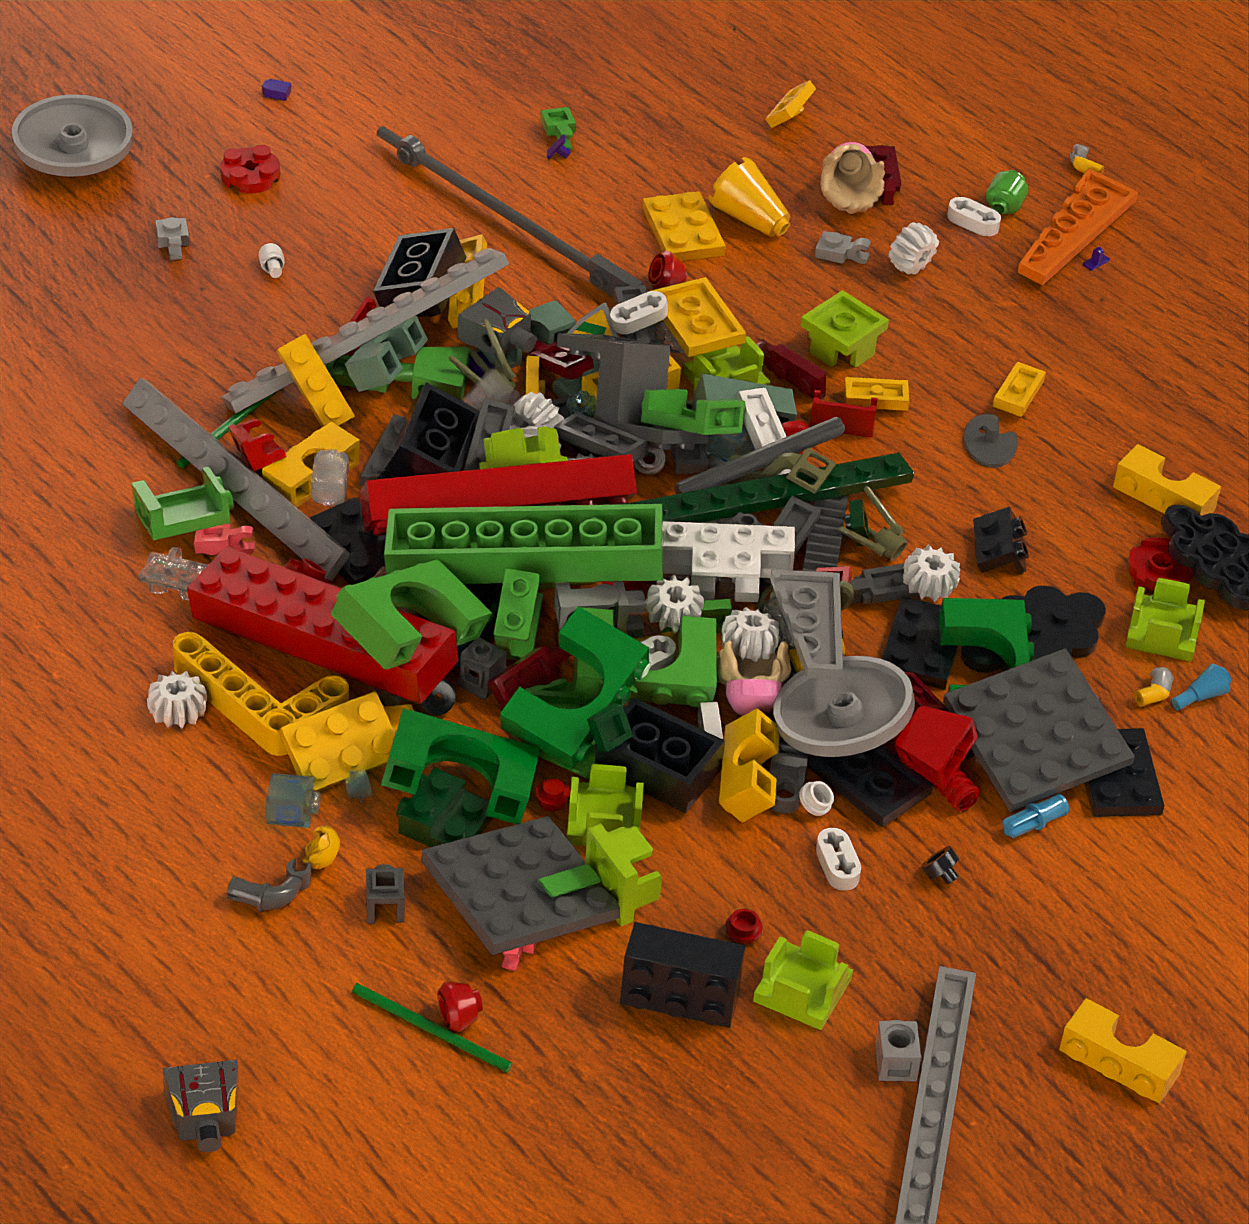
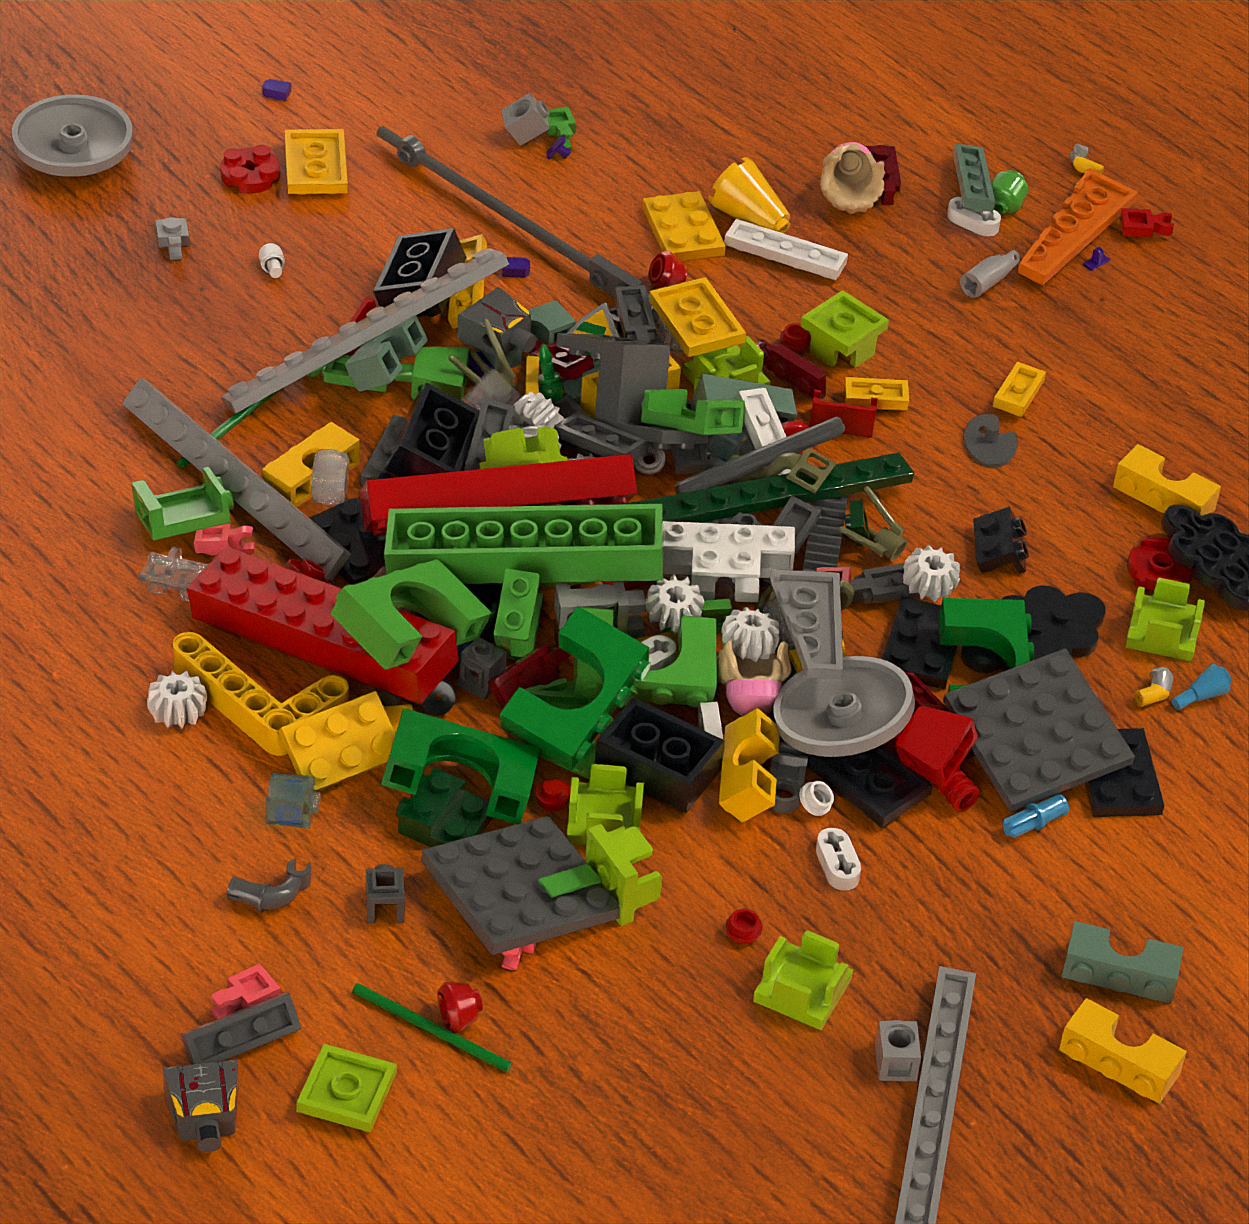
red hinge [228,419,287,471] -> none
yellow plate [276,334,355,427] -> none
yellow plate [303,825,340,869] -> none
clear light blue plate [344,769,373,803] -> none
clear light blue plate [566,391,596,418] -> none
dark green plate [587,703,633,752] -> none
white beam [610,291,668,334] -> none
black brick [620,922,746,1028] -> none
yellow plate [765,80,816,128] -> none
light grey plate [815,231,871,264] -> none
white gear [888,222,939,275] -> none
black tile [921,846,959,884] -> none
none -> dark grey plate [180,992,302,1065]
none -> coral plate [210,963,280,1019]
none -> yellow plate [285,129,348,195]
none -> lime plate [297,1044,397,1133]
none -> light grey brick [501,93,550,146]
none -> dark purple piece [502,257,530,278]
none -> green bar [538,344,565,401]
none -> white plate [724,219,848,280]
none -> red plate [780,323,811,352]
none -> sand green plate [952,143,995,212]
none -> light grey piece [960,250,1020,298]
none -> sand green arch [1062,921,1184,1003]
none -> red plate [1120,208,1174,238]

